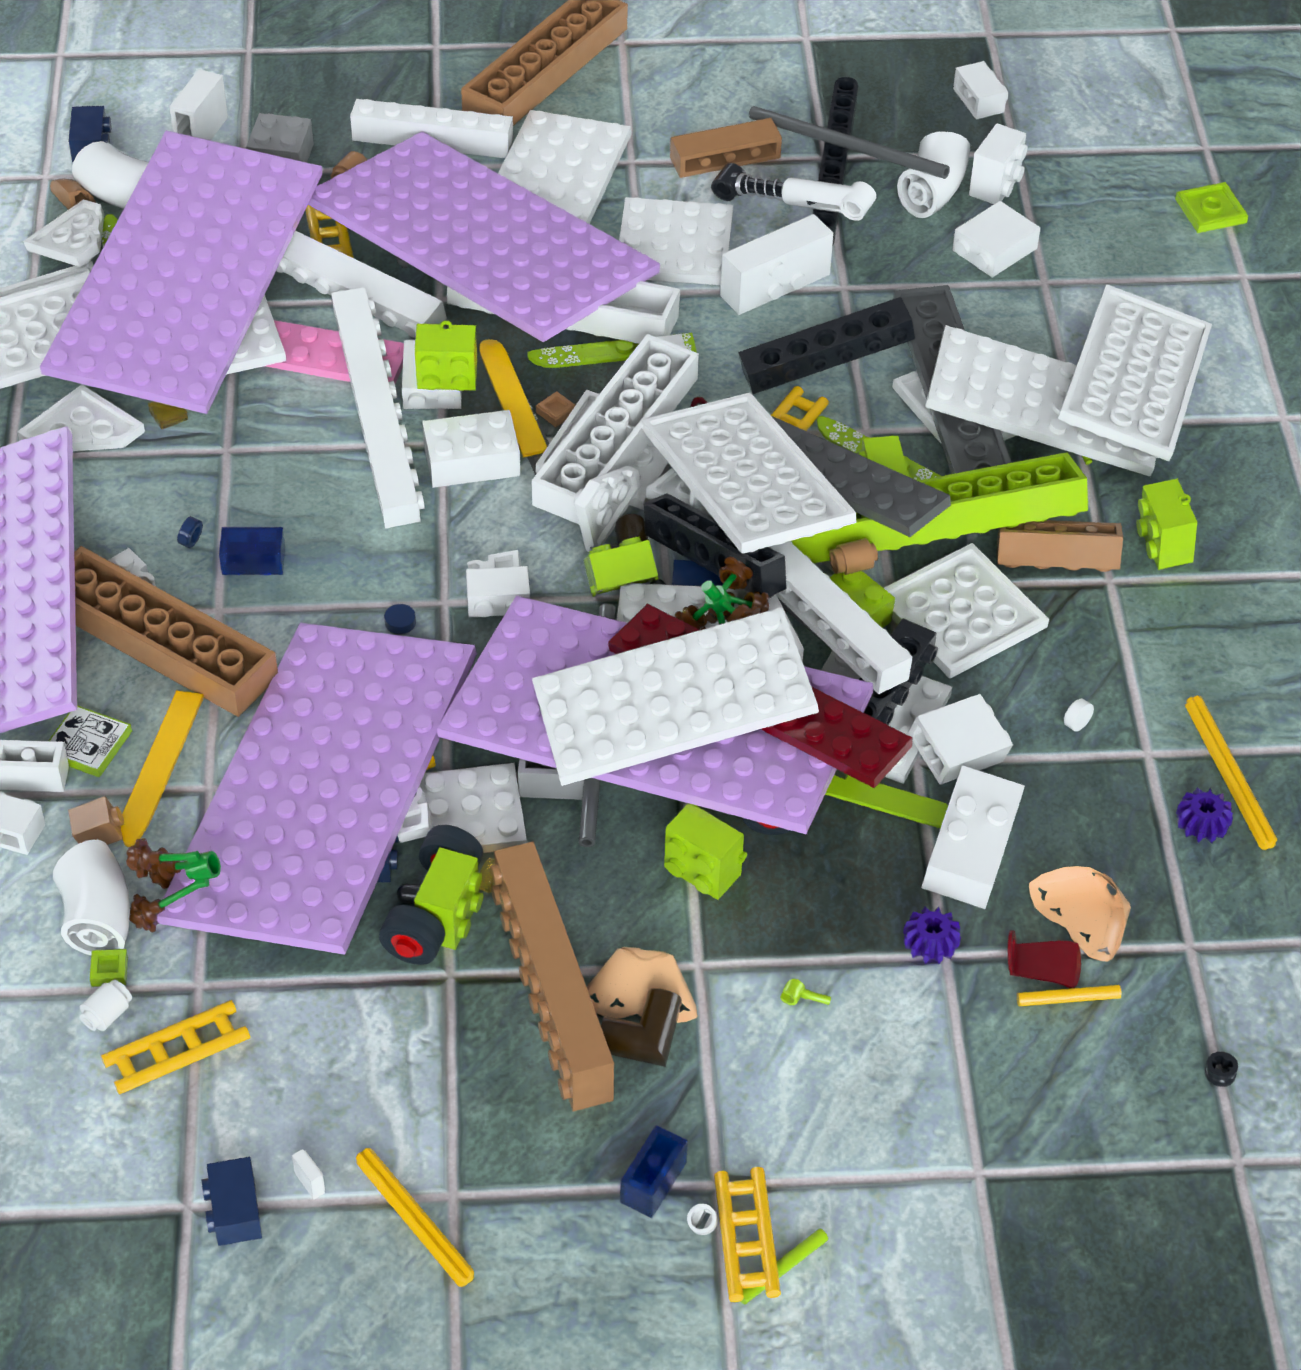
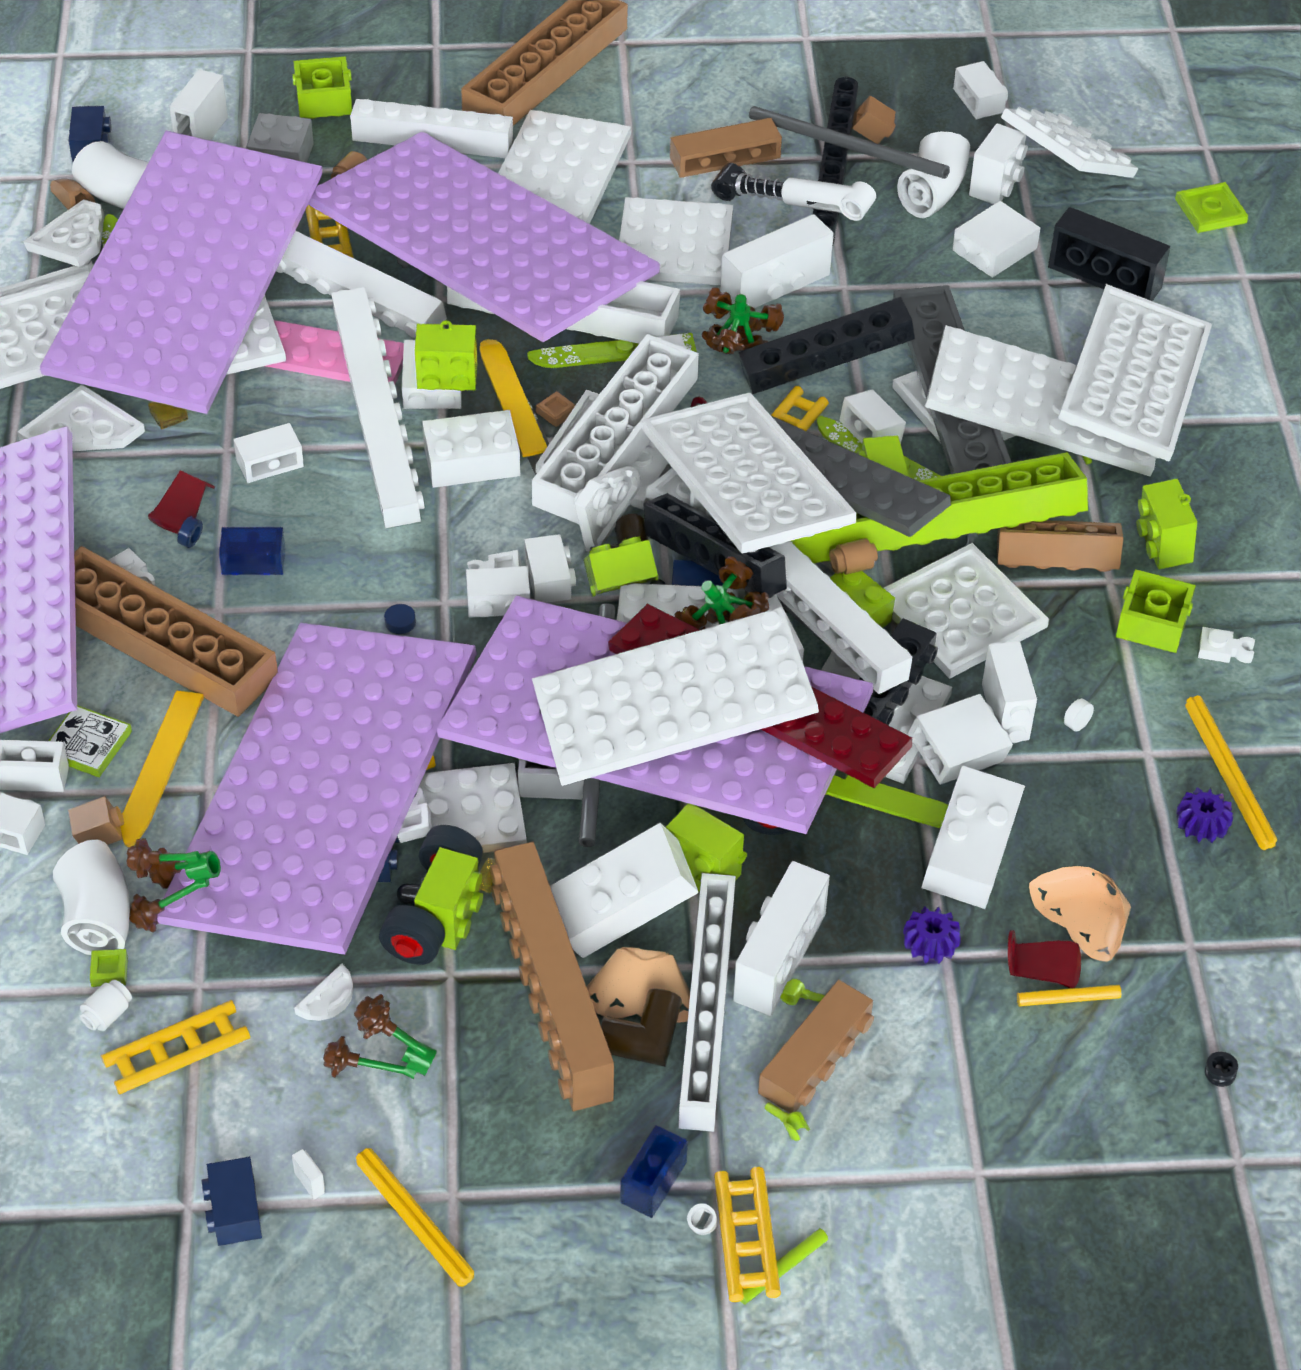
none -> dark red piece [148,470,215,534]
none -> white brick [233,423,304,483]
none -> lime brick [292,56,352,119]
none -> white tile [294,963,354,1021]
none -> plant [323,994,437,1079]
none -> white brick [524,534,576,603]
none -> white brick [550,823,699,958]
none -> white brick [678,873,736,1132]
none -> reddish brown plant [701,287,784,355]
none -> white brick [733,861,830,1016]
none -> medium nougat brick [758,979,874,1113]
none -> lime hand [765,1102,810,1141]
none -> white brick [839,389,906,444]
none -> medium nougat brick [852,96,896,144]
none -> white brick [982,641,1037,743]
none -> white plate [1001,107,1138,178]
none -> black brick [1048,207,1171,301]
none -> lime brick [1116,569,1196,653]
none -> white plate [1198,627,1255,663]

